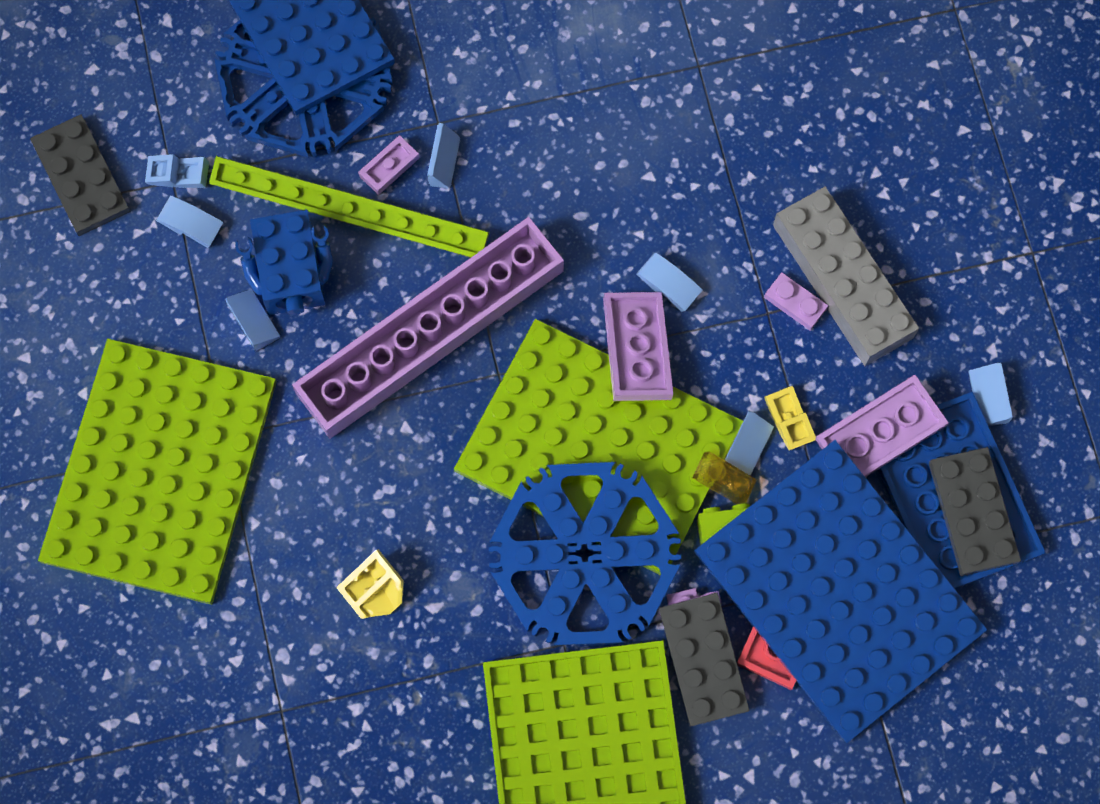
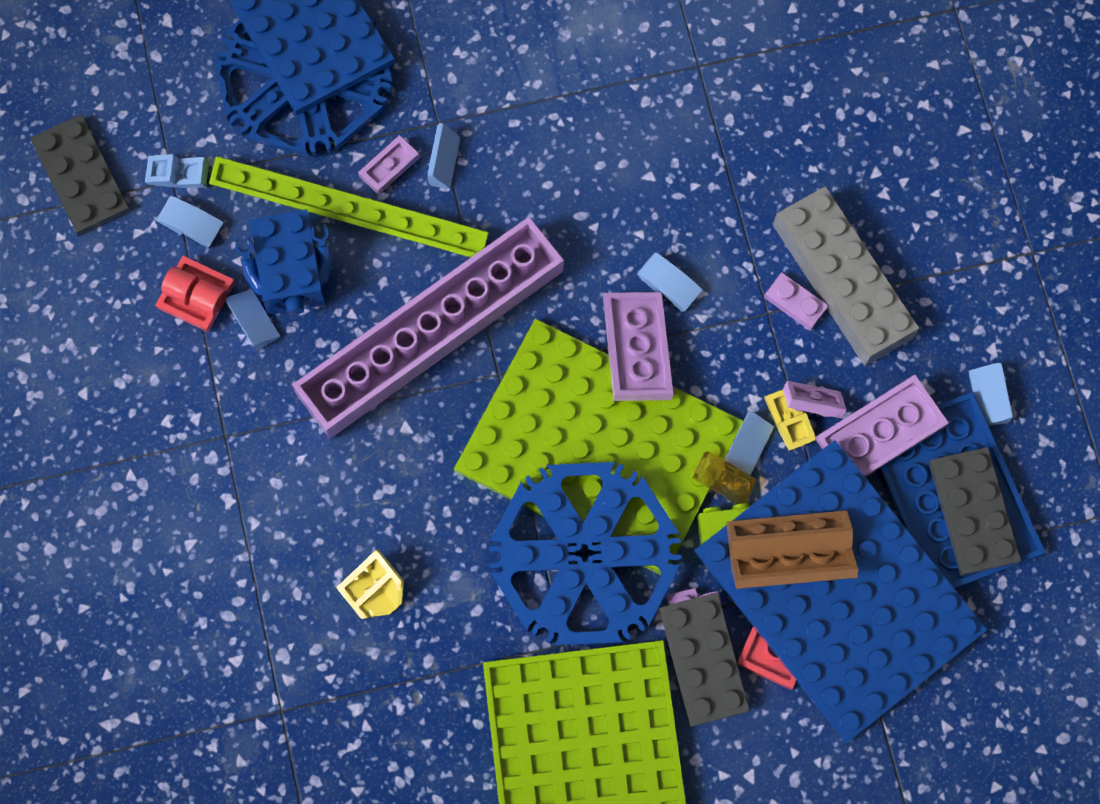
lime plate [38,339,277,605] -> none
none -> coral plate [155,256,235,332]
none -> medium nougat slope [727,510,858,589]
none -> lavender plate [783,381,846,419]

